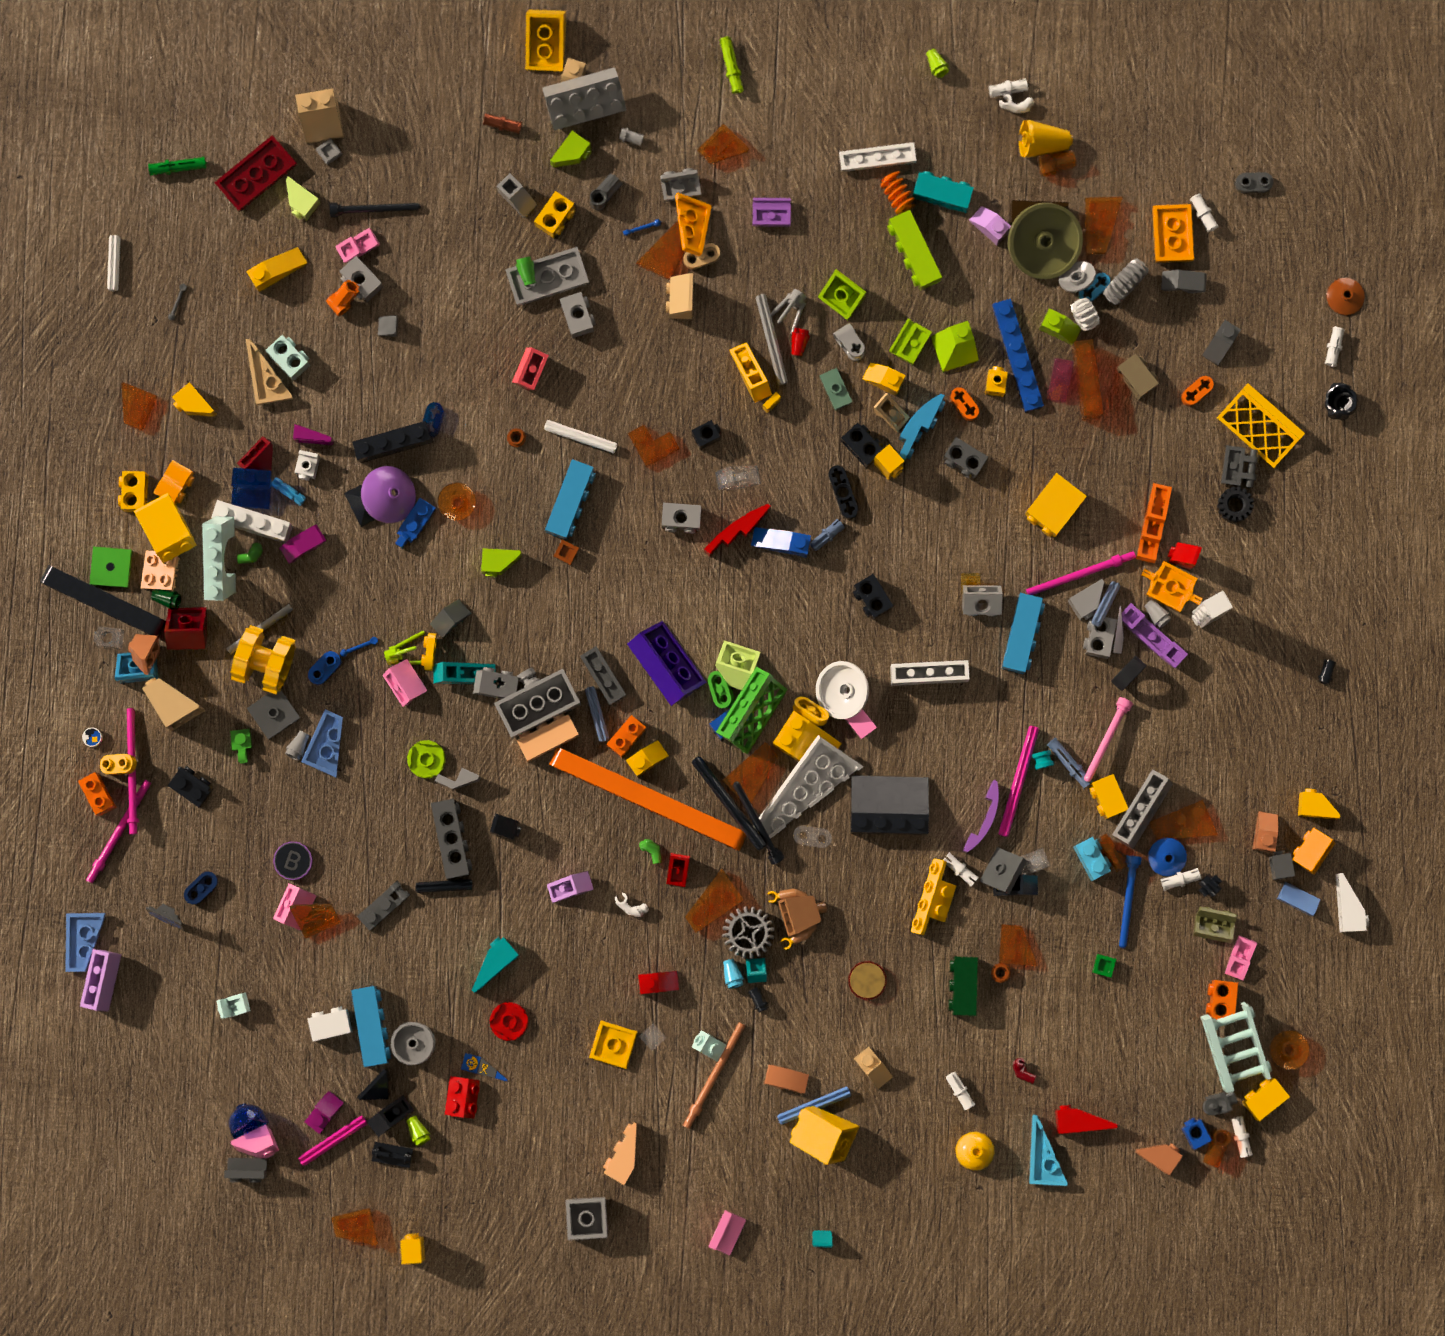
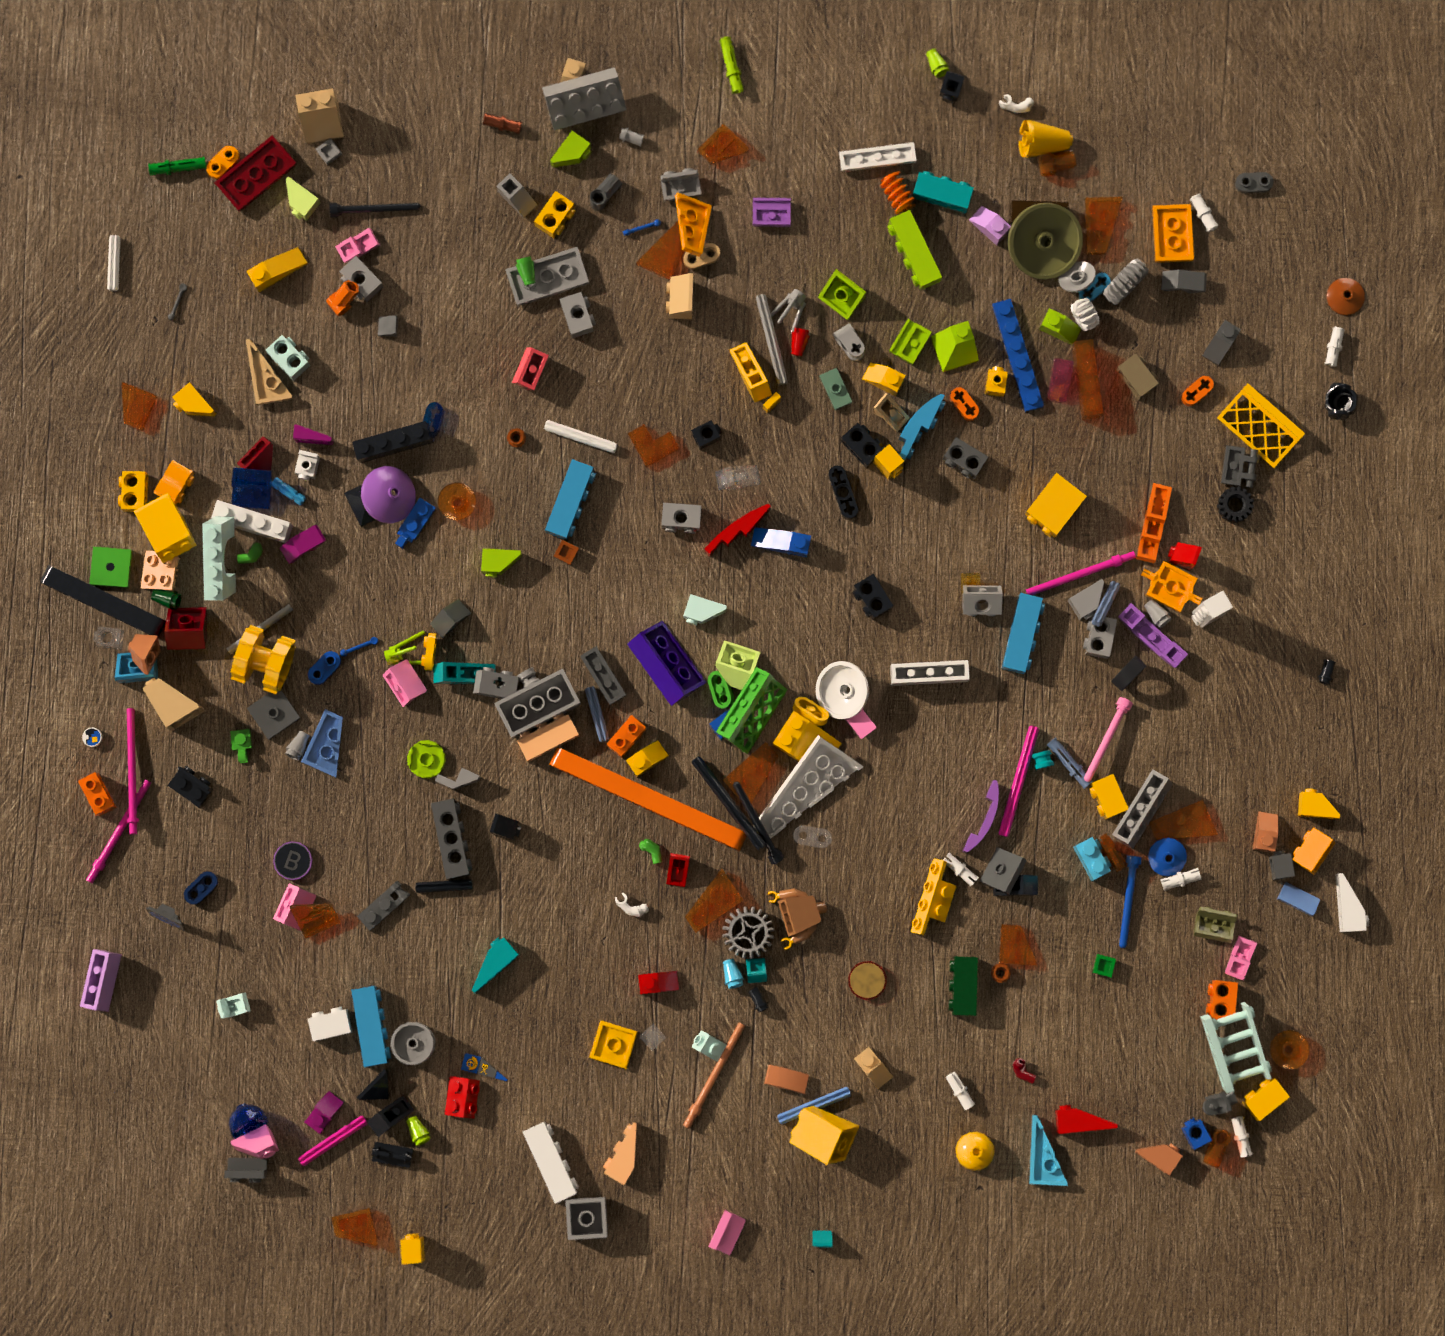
medium blue wing [65,913,106,972] -> none
yellow plate [100,754,137,775] -> none
red tile [490,1002,528,1041] -> none
yellow slope [526,10,566,71] -> none
lavender slope [547,871,594,903] -> none
sand blue axle [810,519,845,551] -> none
black slope [850,776,929,835] -> none
white pin [989,79,1028,98] -> none
clear slope [1021,848,1050,875] -> none
white sticker [1113,606,1124,654] -> none
black gear [1198,874,1222,898] -> none
none -> light orange plate [206,146,240,179]
none -> white brick [523,1122,579,1203]
none -> light aqua slope [683,594,727,625]
none -> black brick [939,71,965,103]

